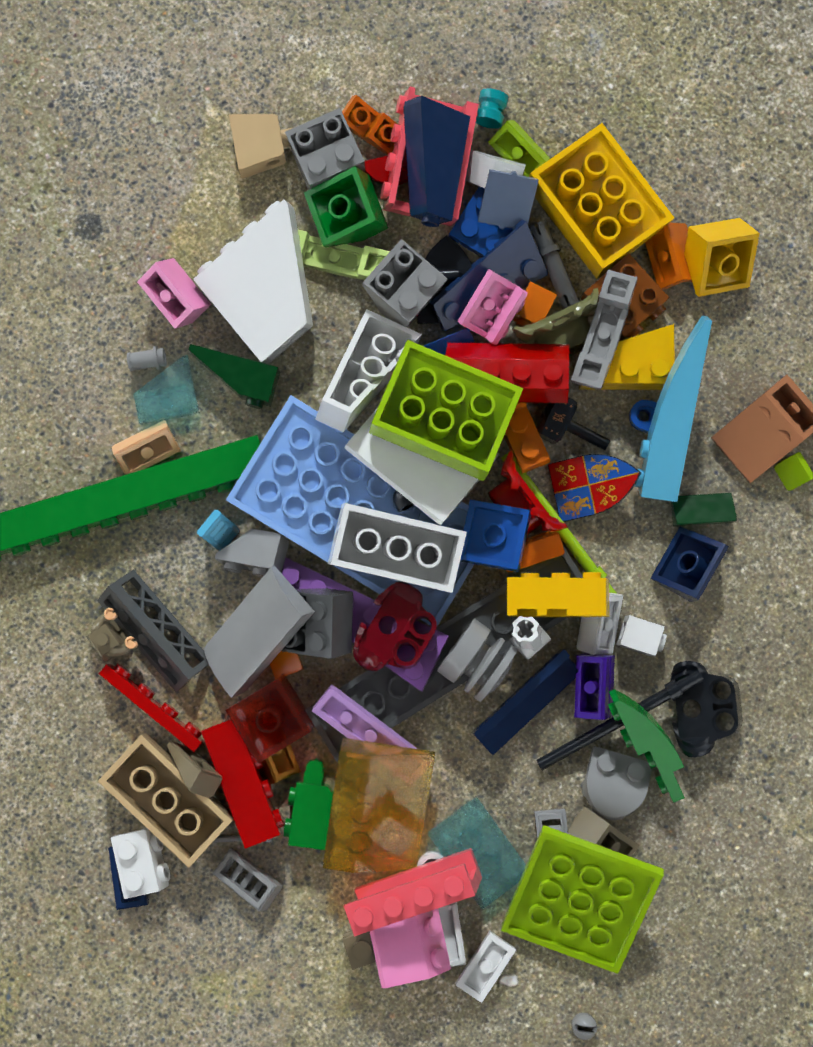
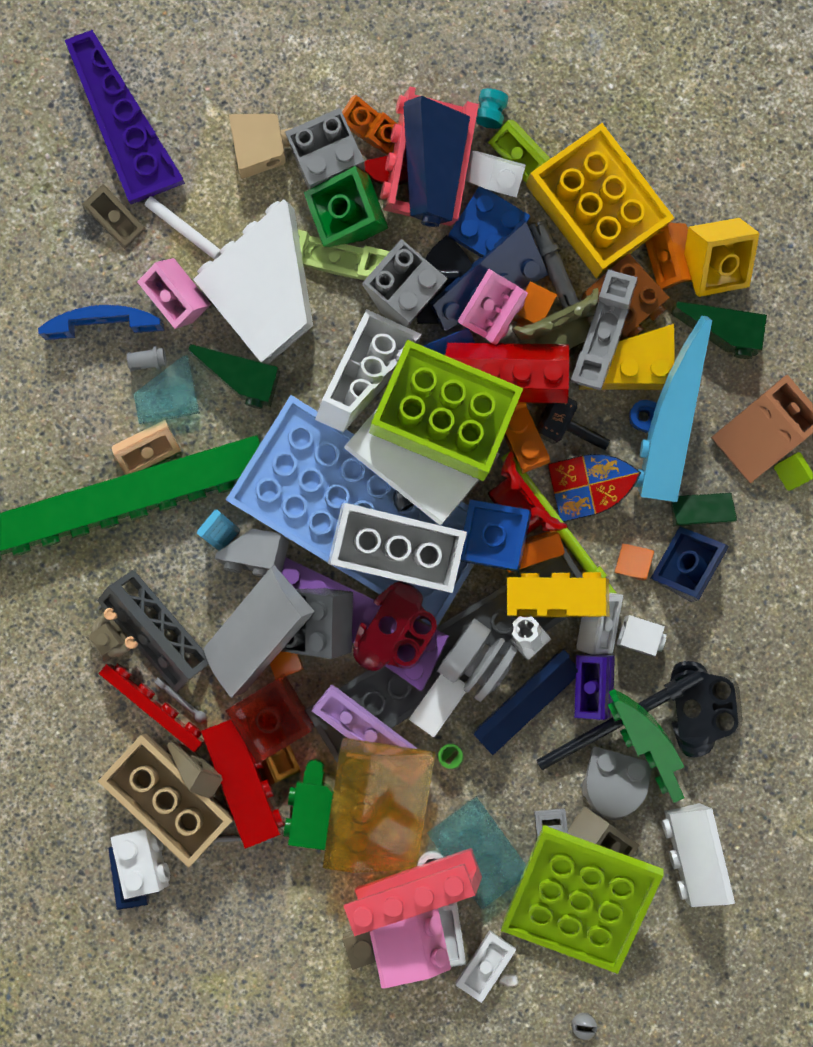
light grey slope [212,848,283,912] -> none
sand blue piece [478,169,539,229] -> none
none -> blue slope [38,305,165,340]
none -> dark purple wing [65,30,185,205]
none -> dark tan slope [82,184,146,249]
none -> white bar [145,196,221,260]
none -> light grey hinge [154,677,207,723]
none -> white tile [409,674,466,737]
none -> bright green hinge [438,744,464,769]
none -> orange slope [614,543,654,581]
none -> white slope [662,803,735,907]
none -> dark green slope [671,301,767,359]

